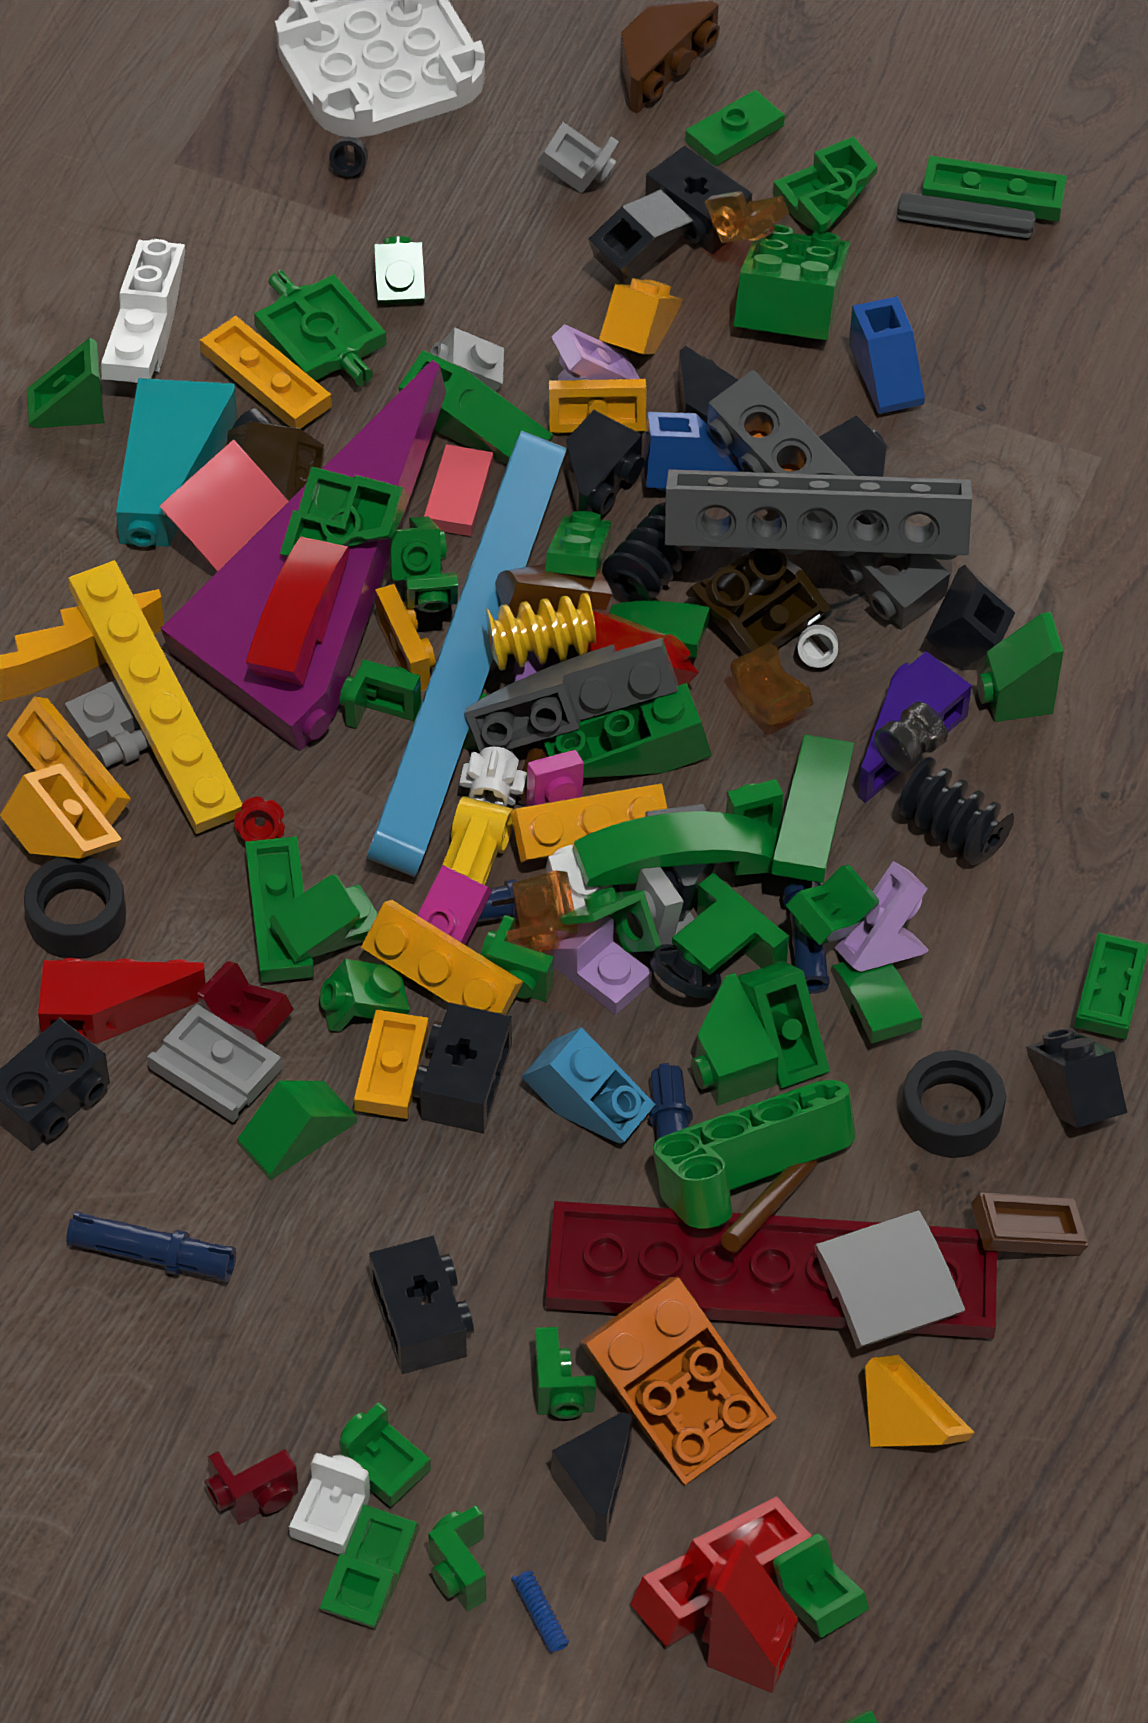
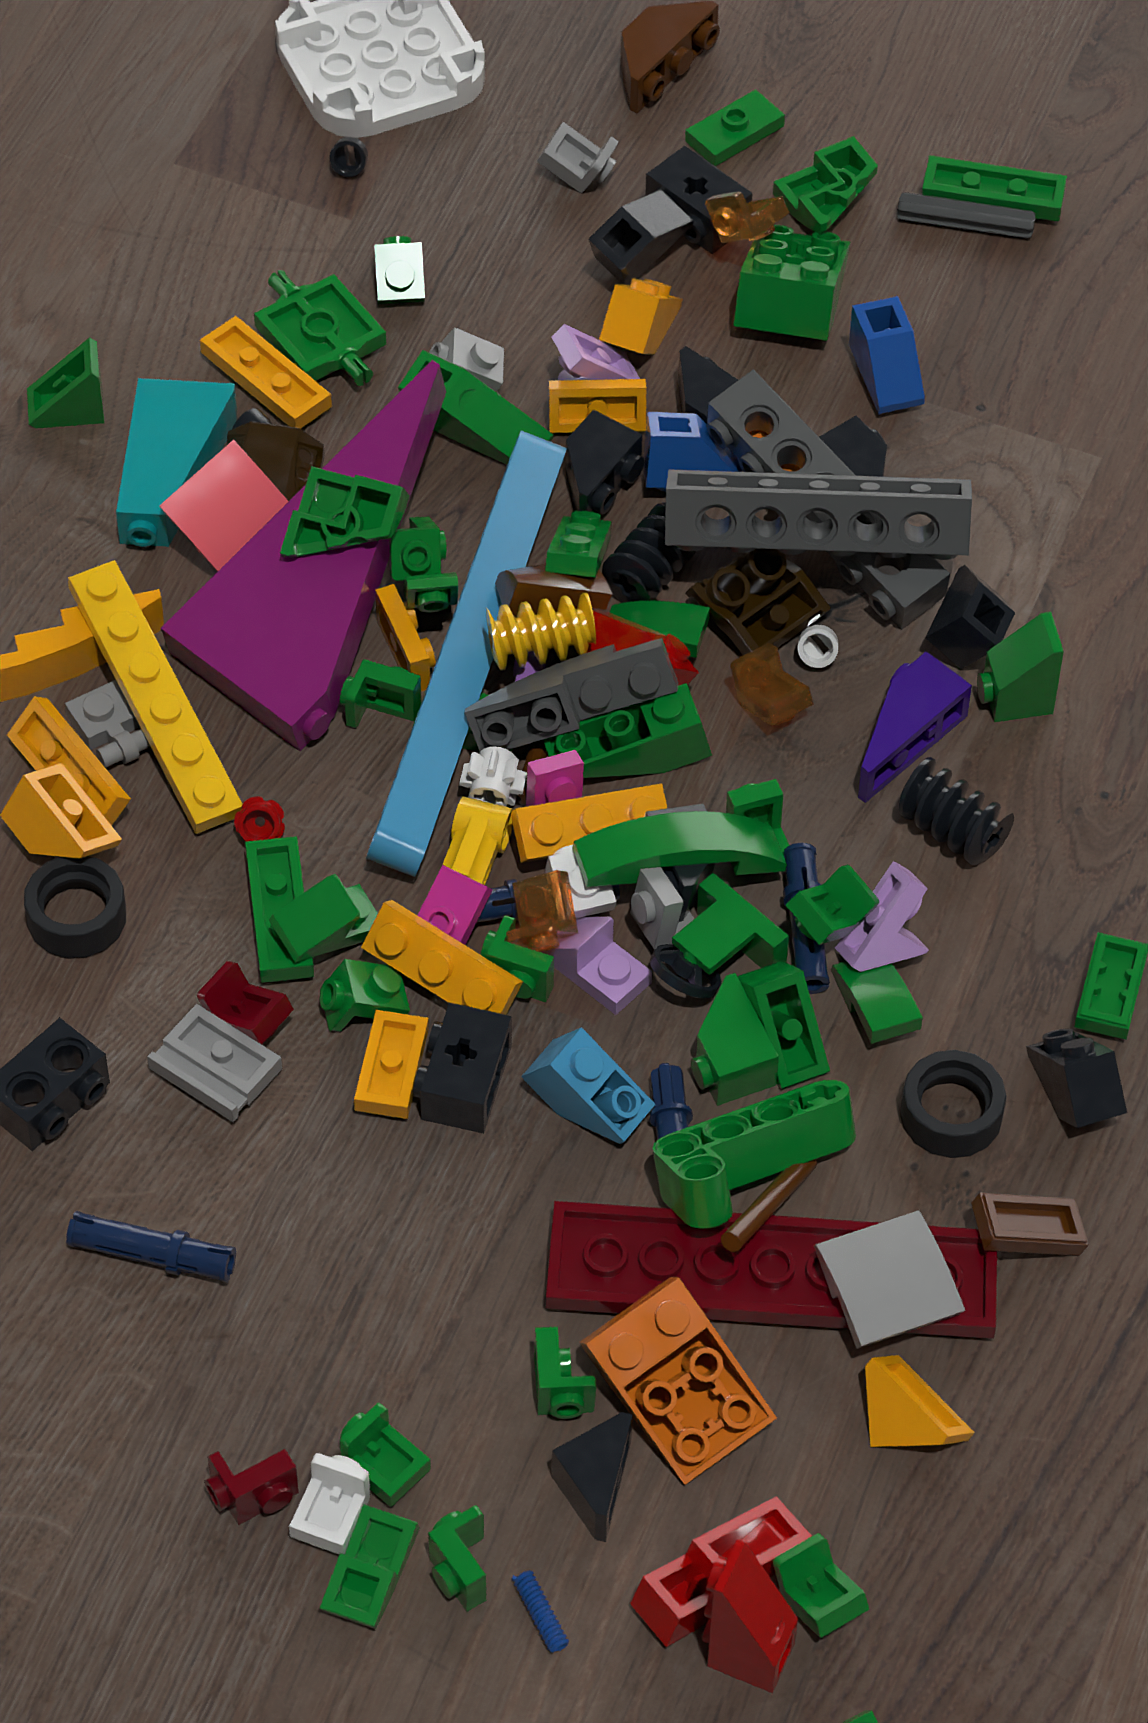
red slope [38,958,207,1044] -> none
white slope [101,239,185,383] -> none
green slope [237,1080,357,1181] -> none
red slope [245,537,350,685] -> none
black brick [369,1235,474,1375] -> none
coral tile [424,444,494,537] -> none
green bracket [560,888,661,952] -> none
tile [771,734,855,883] -> none
clear smoke wheel [874,702,948,772] -> none

